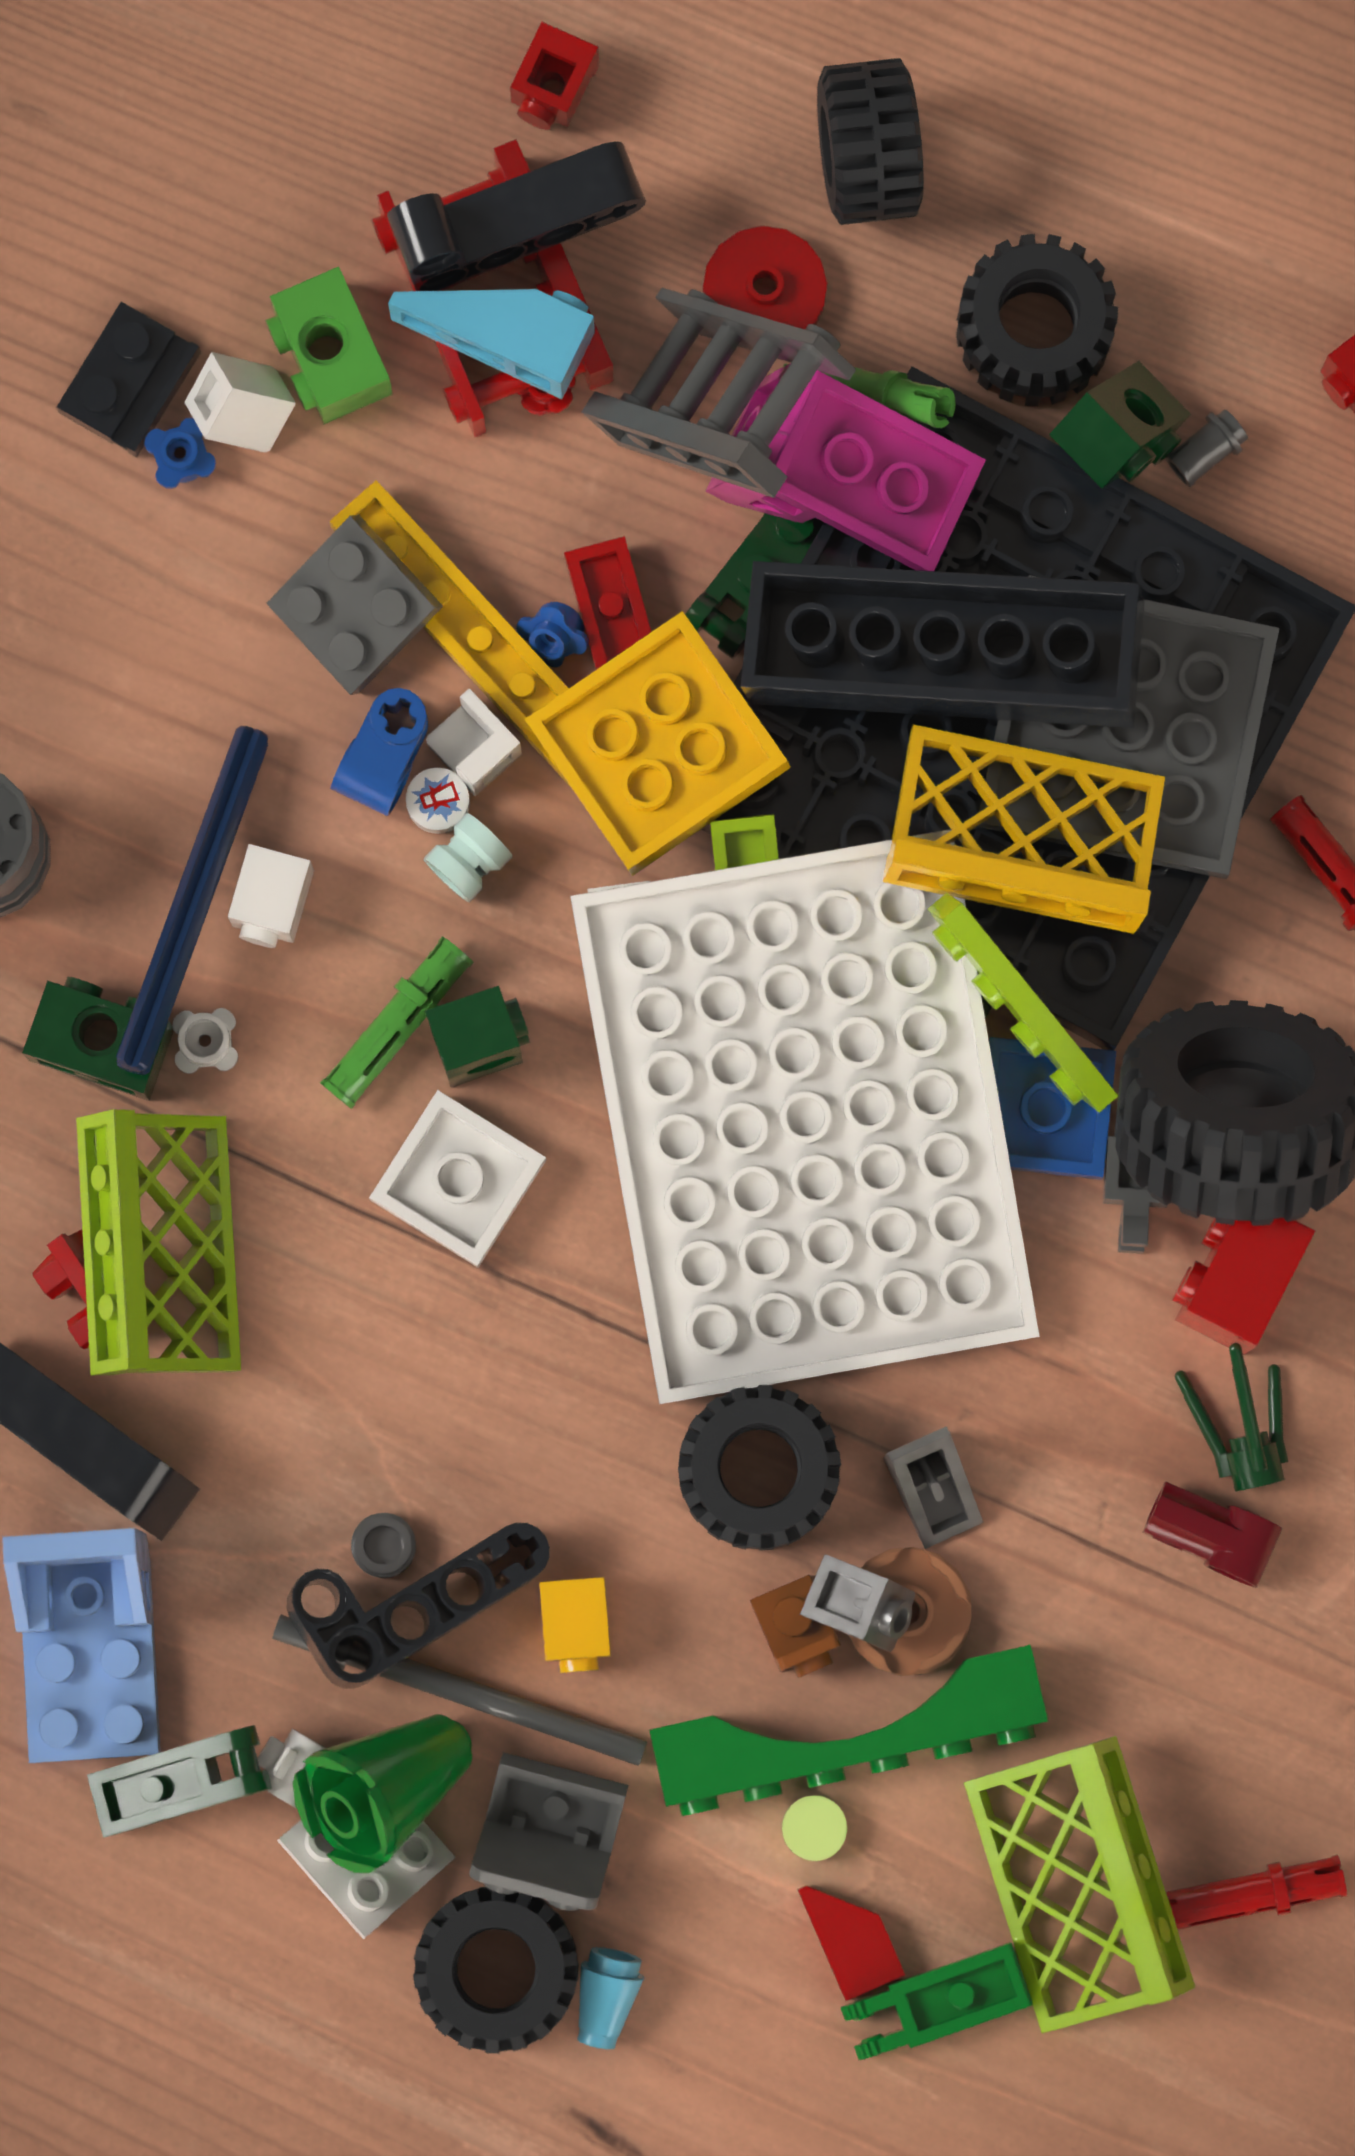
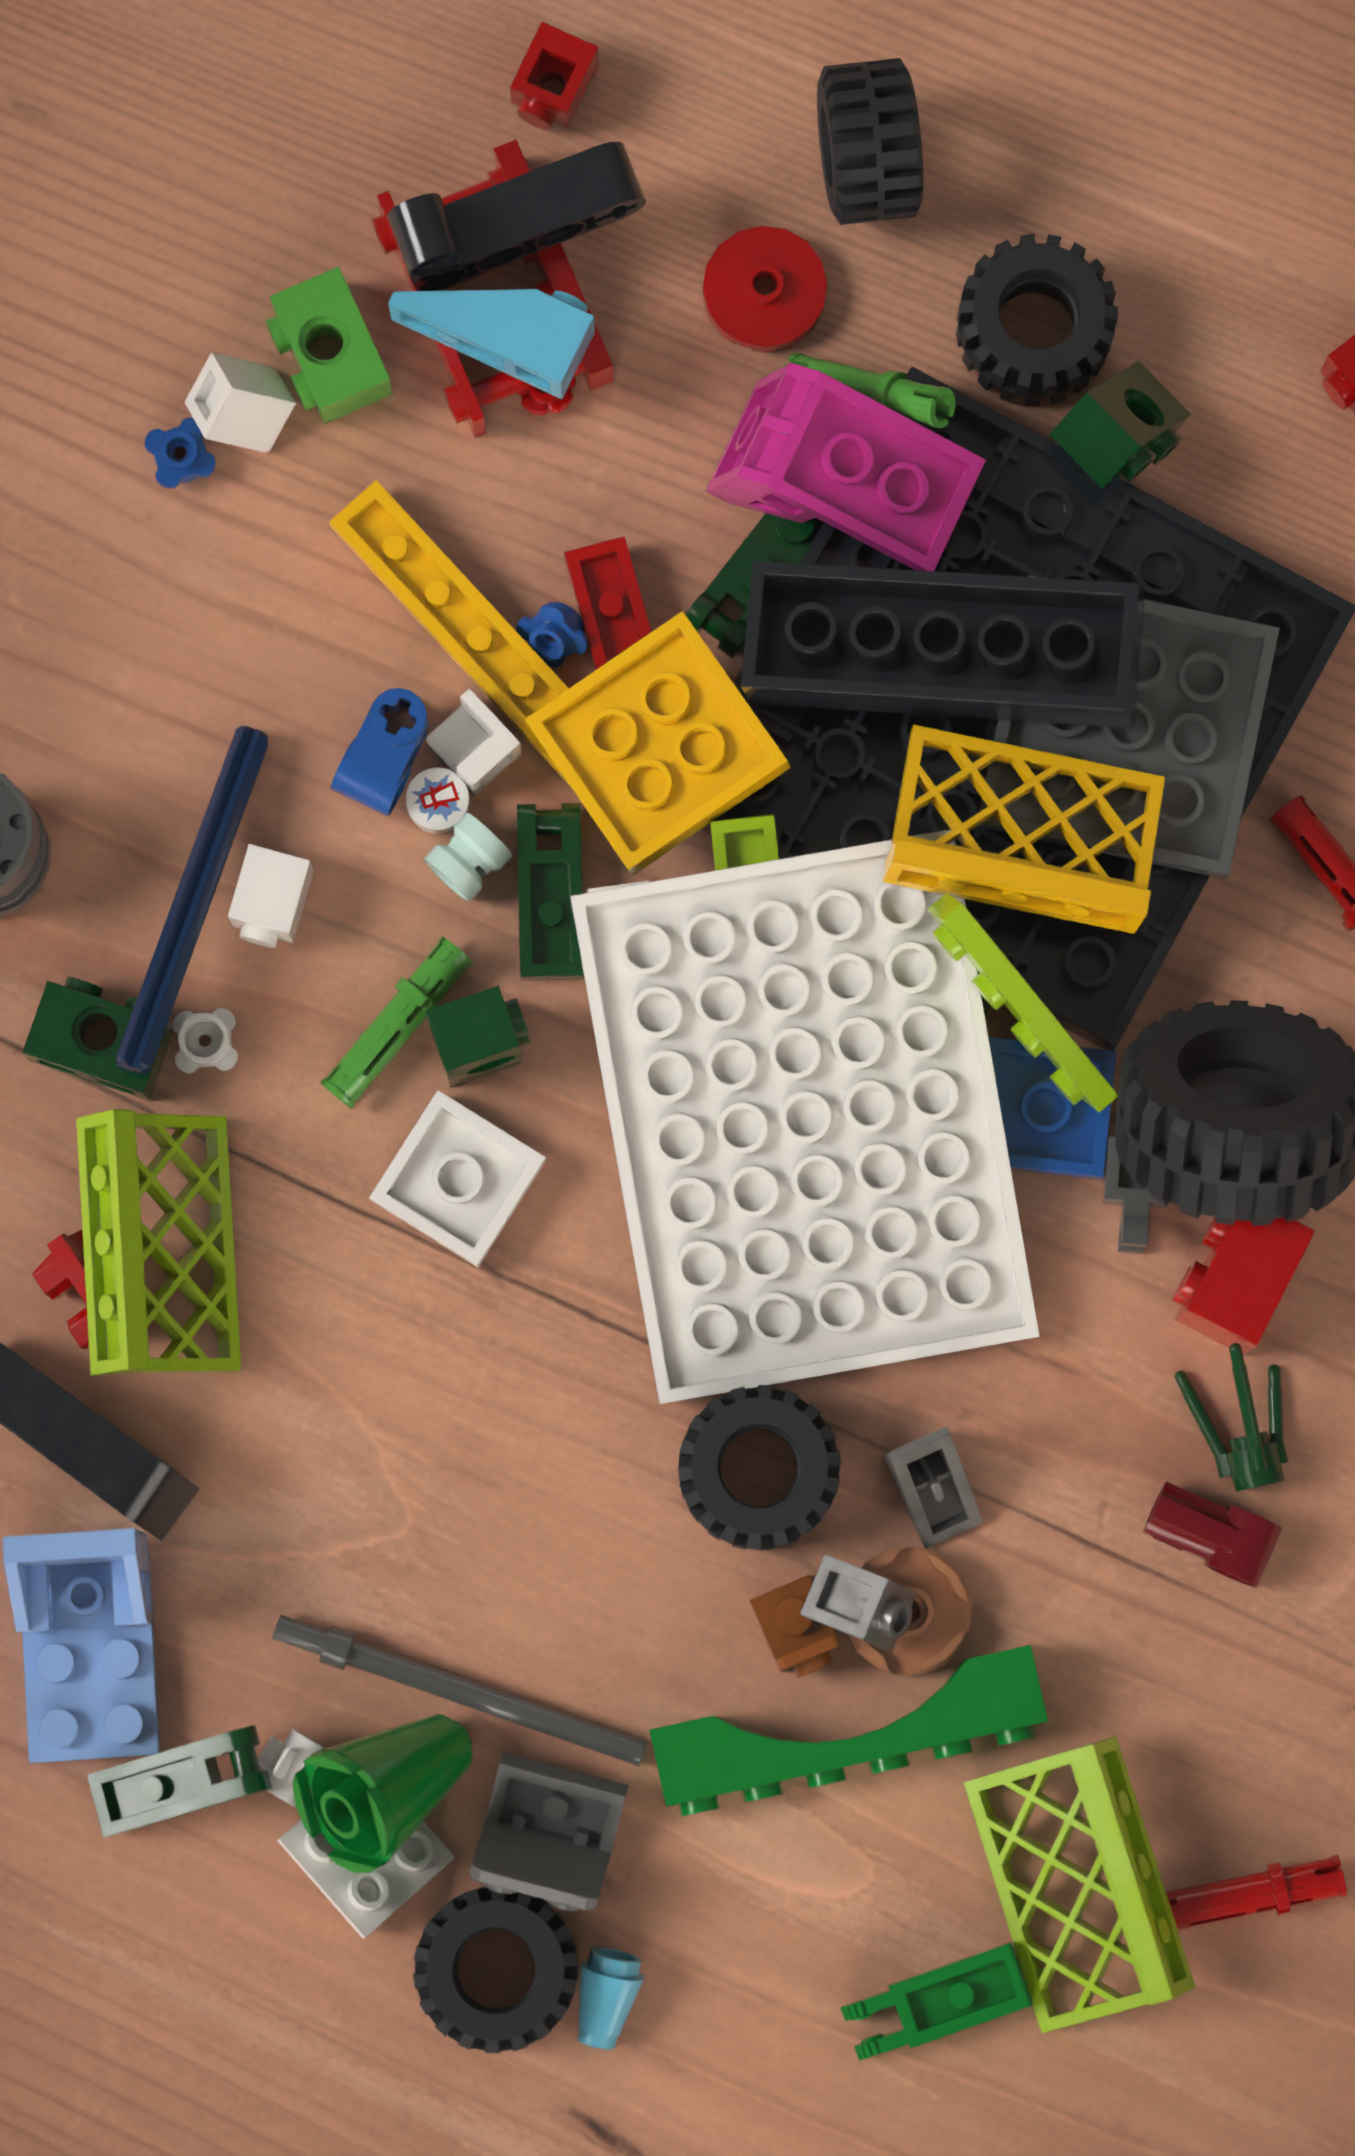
black plate [56,302,201,458] -> none
dark grey plate [266,514,443,695] -> none
black beam [287,1523,550,1689] -> none
flat silver tile [351,1513,416,1578] -> none
yellow brick [539,1577,611,1673] -> none
dark grey fence [582,288,856,498] -> none
yellowish green tile [782,1795,847,1861] -> none
red tile [797,1885,905,2001] -> none
dark grey pin [1165,409,1248,487] -> none
none -> dark green plate [517,803,584,981]

